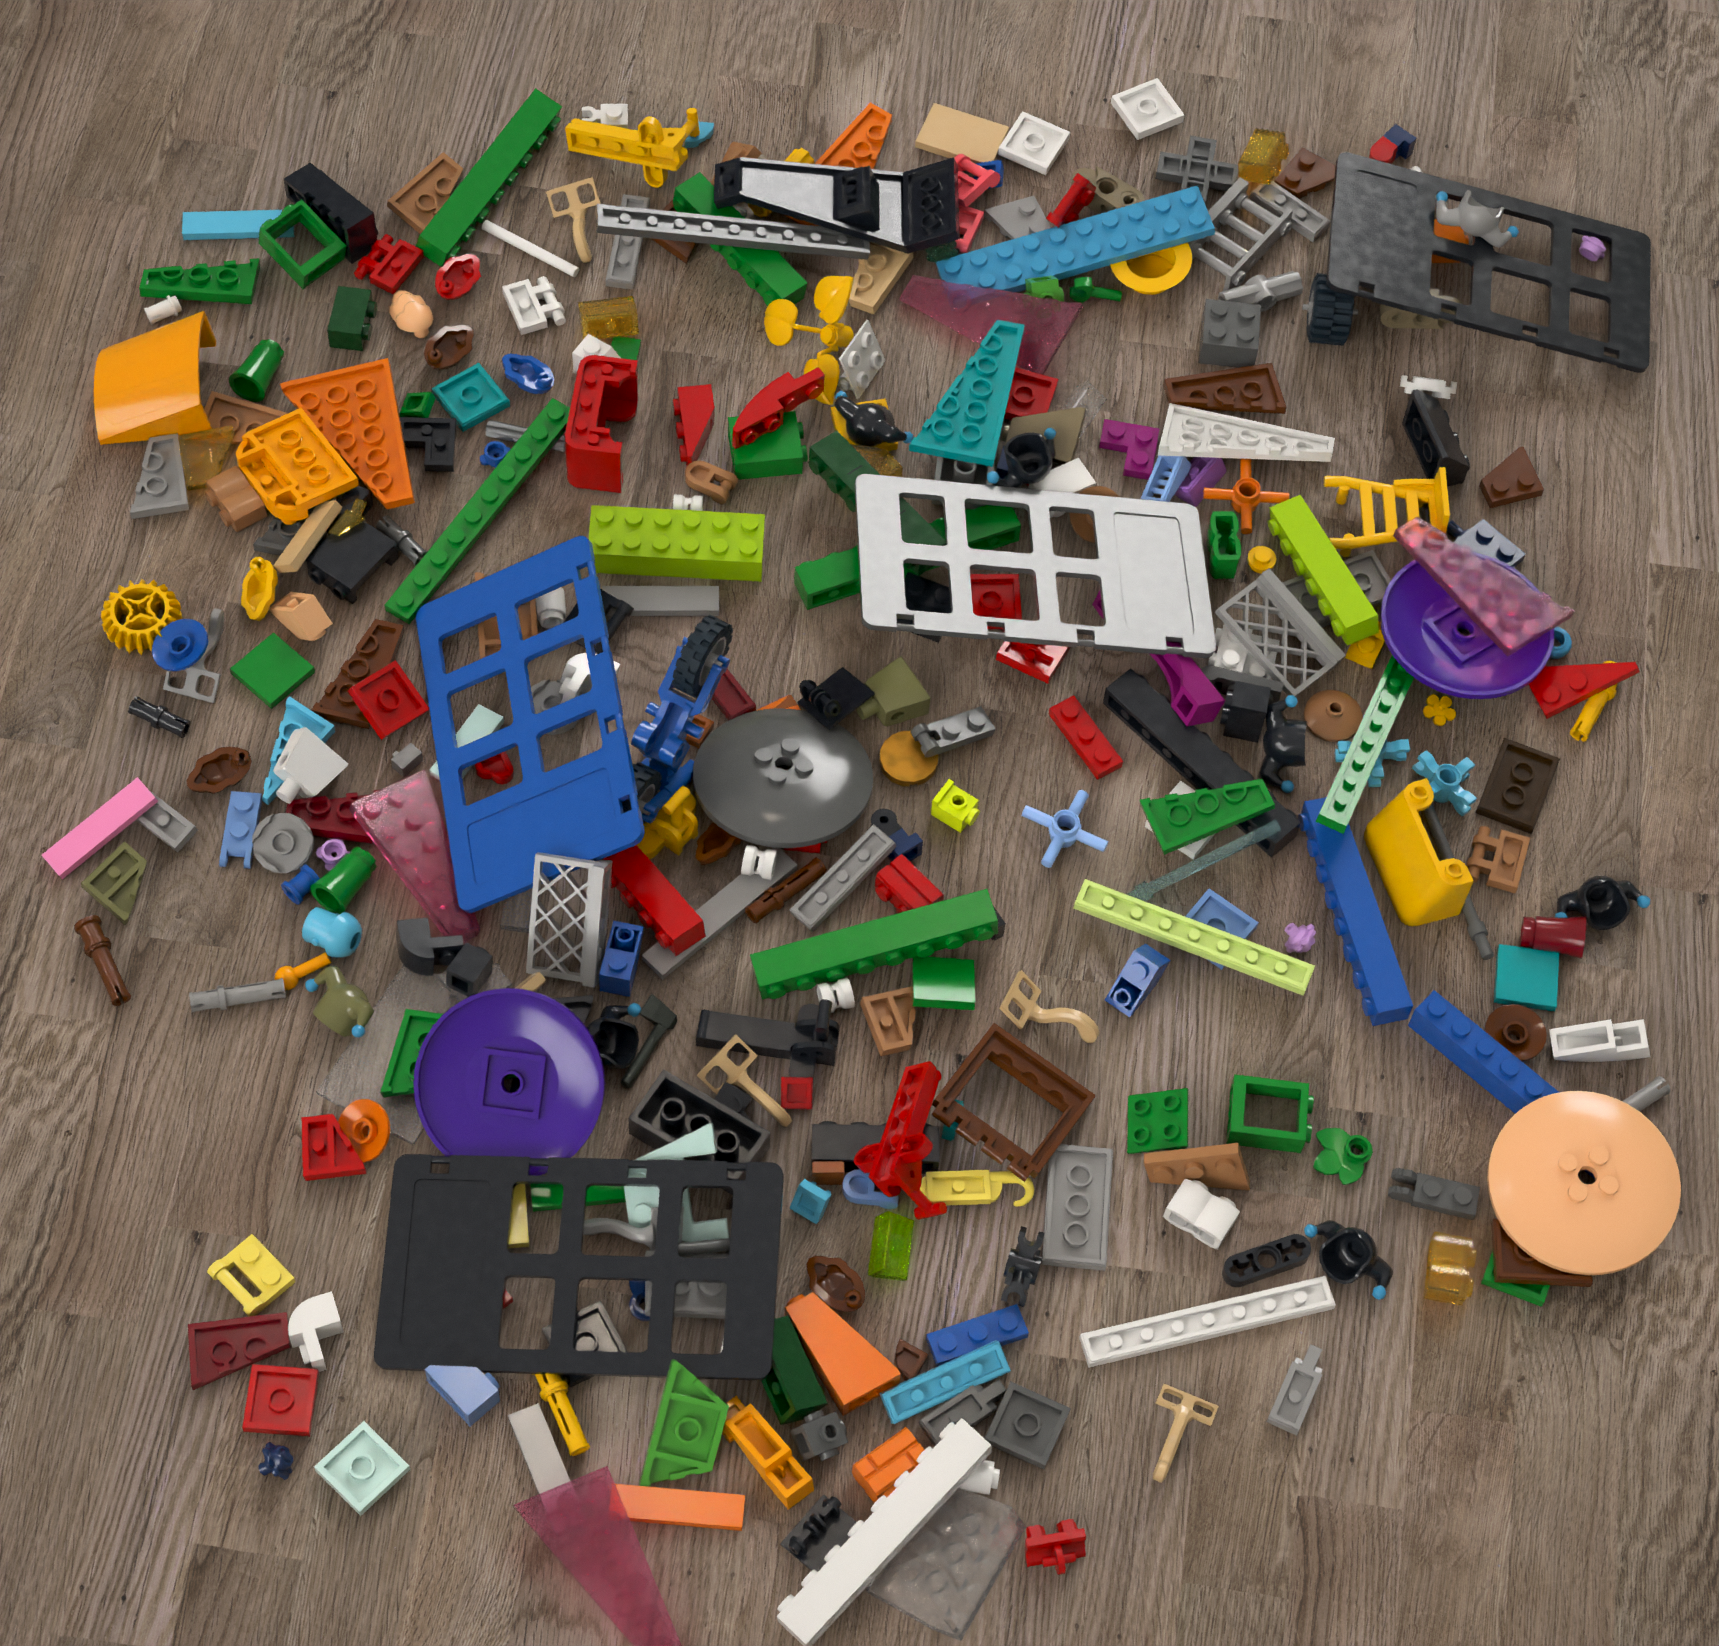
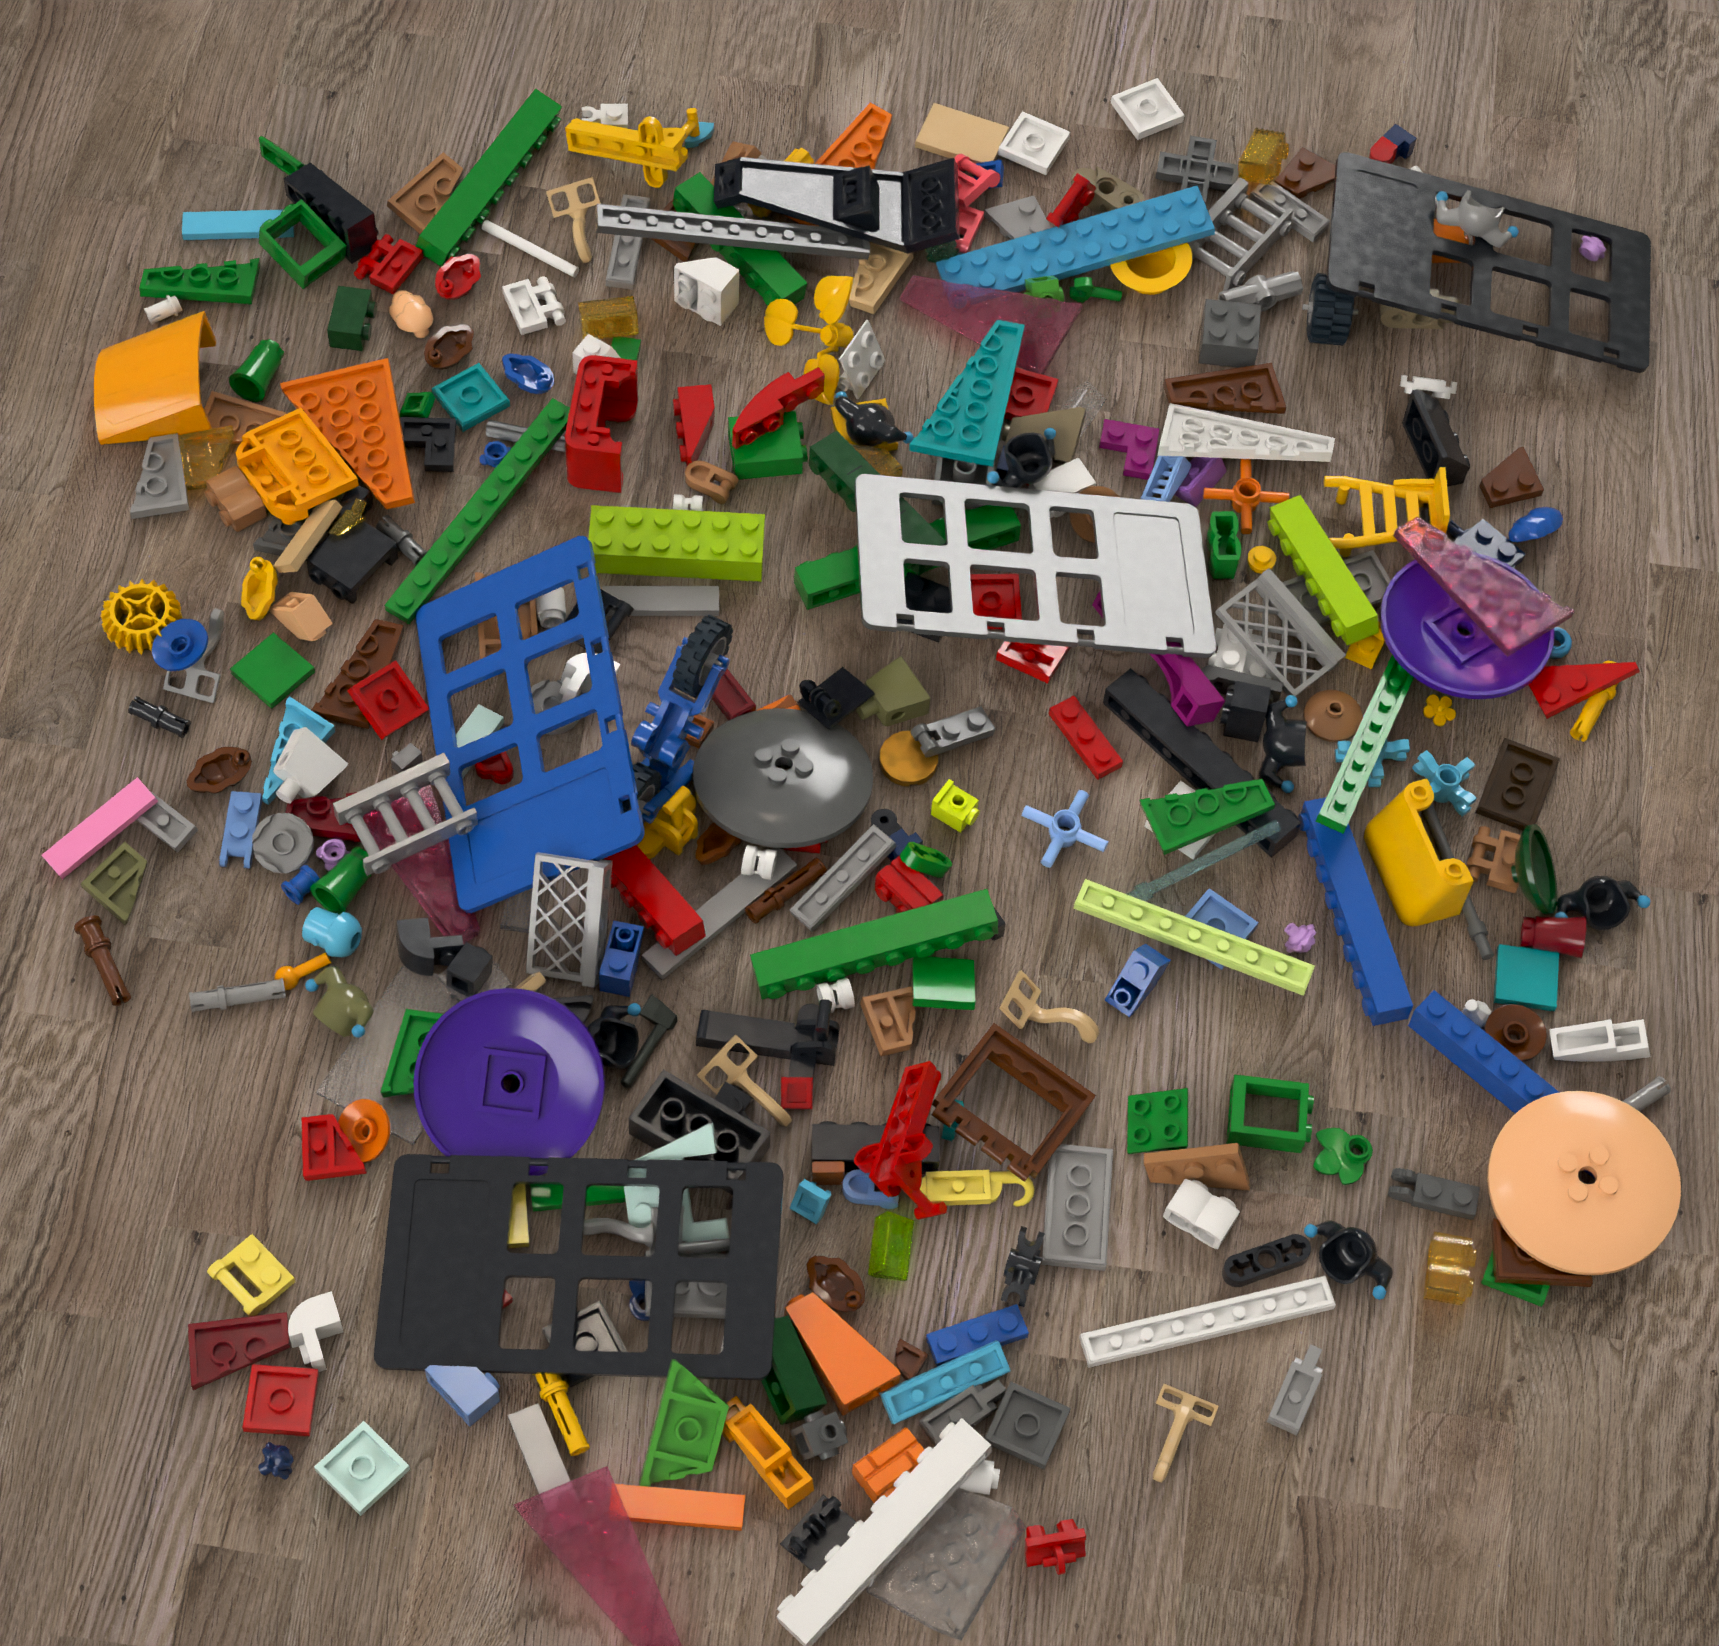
none -> green slope [259,136,306,175]
none -> light grey fence [333,753,478,876]
none -> white slope [674,257,739,326]
none -> green beam [900,842,952,878]
none -> white rock [1462,999,1491,1028]
none -> blue arm [1509,507,1563,542]
none -> dark green dish [1511,824,1557,914]

